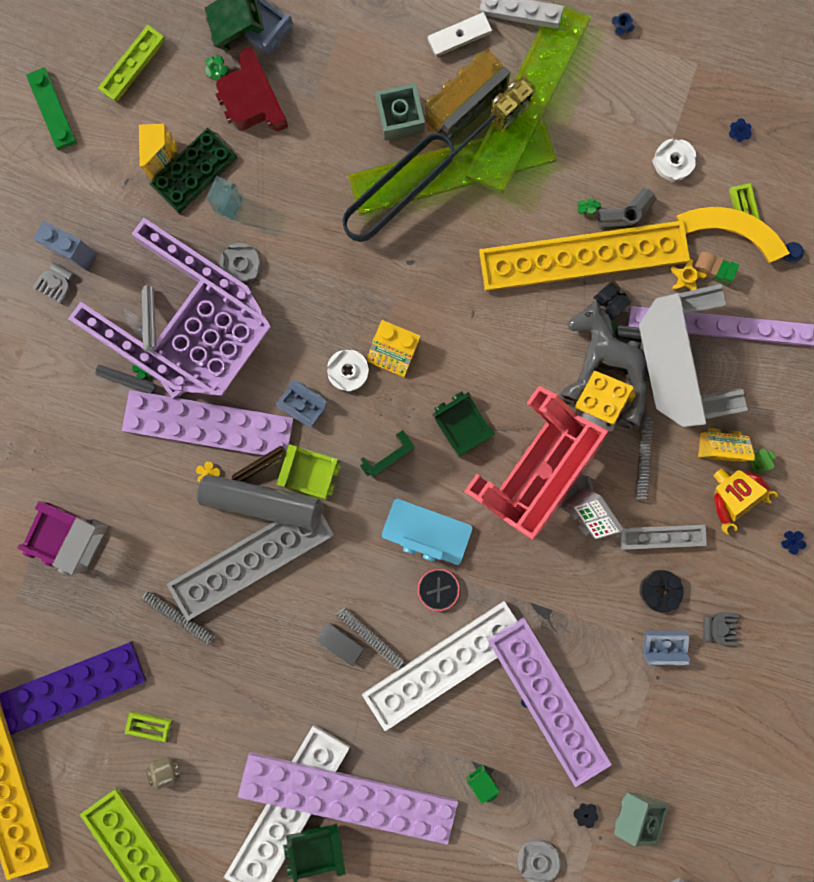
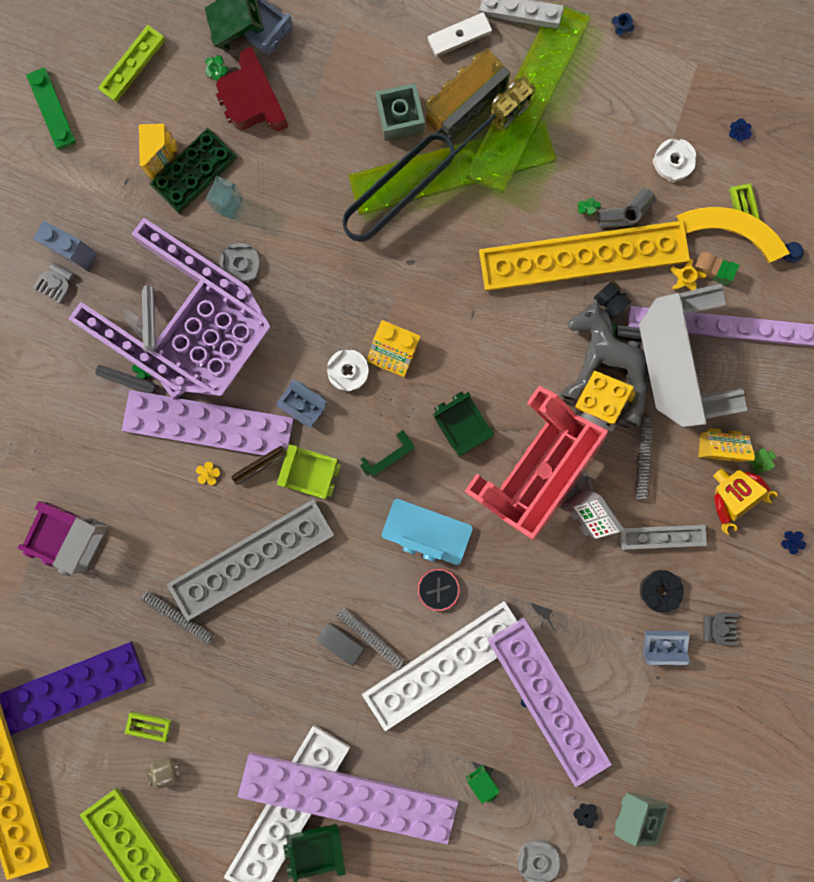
dark grey cylinder [197,474,322,530] -> none

